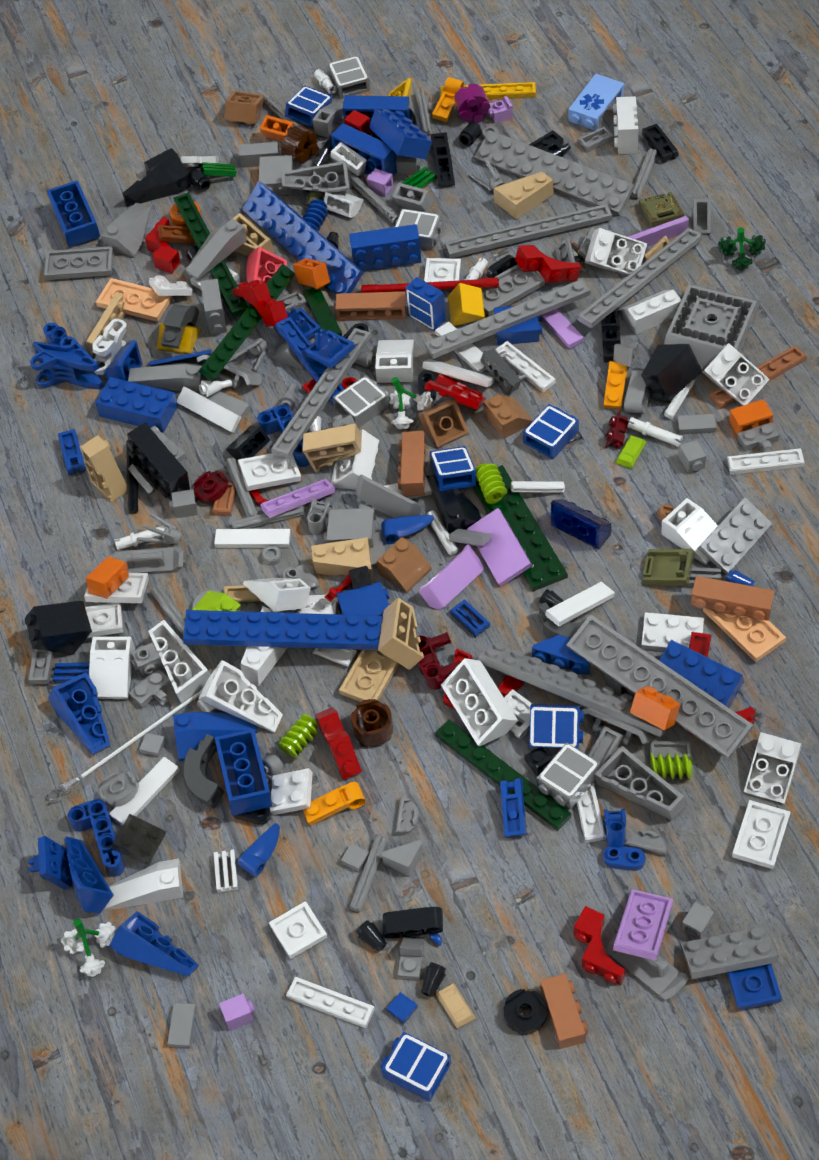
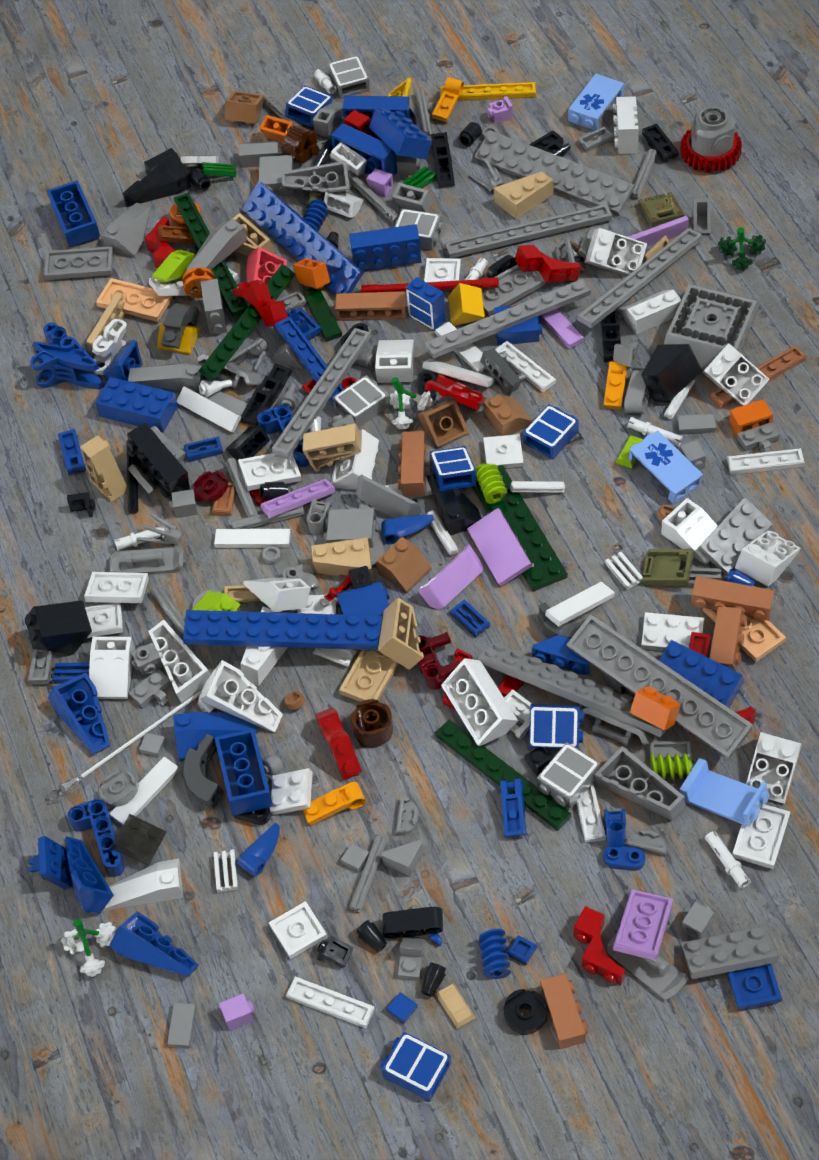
orange brick [86,556,129,599] -> none
blue piece [149,349,212,366] -> none
lime piece [277,714,319,759] -> none
blue plate [305,328,355,368] -> none
light grey tile [449,529,492,546] -> none
magenta brick [454,84,490,123] -> none
black cone [539,589,564,608] -> none
clear blue slope [551,499,611,550] -> none
light grey tile [588,726,623,768] -> none
dark red hinge [605,410,629,449] -> none
none -> black bracket [67,492,96,517]
none -> lime slope [152,250,195,283]
none -> orange head [183,267,215,298]
none -> blue tile [184,436,223,462]
none -> black slope [241,363,292,426]
none -> black brick [260,482,288,501]
none -> medium nougat tile [284,691,305,710]
none -> black bracket [317,935,354,968]
none -> blue piece [479,929,511,979]
none -> white plate [483,434,524,468]
none -> blue tile [507,935,537,965]
none -> white tile [605,552,643,590]
none -> light blue panel [628,431,703,504]
none -> light blue panel [679,758,769,827]
none -> piece [680,106,742,173]
none -> white pin [705,831,751,889]
none -> nougat brick [710,606,747,671]
none -> white slope [735,531,801,586]

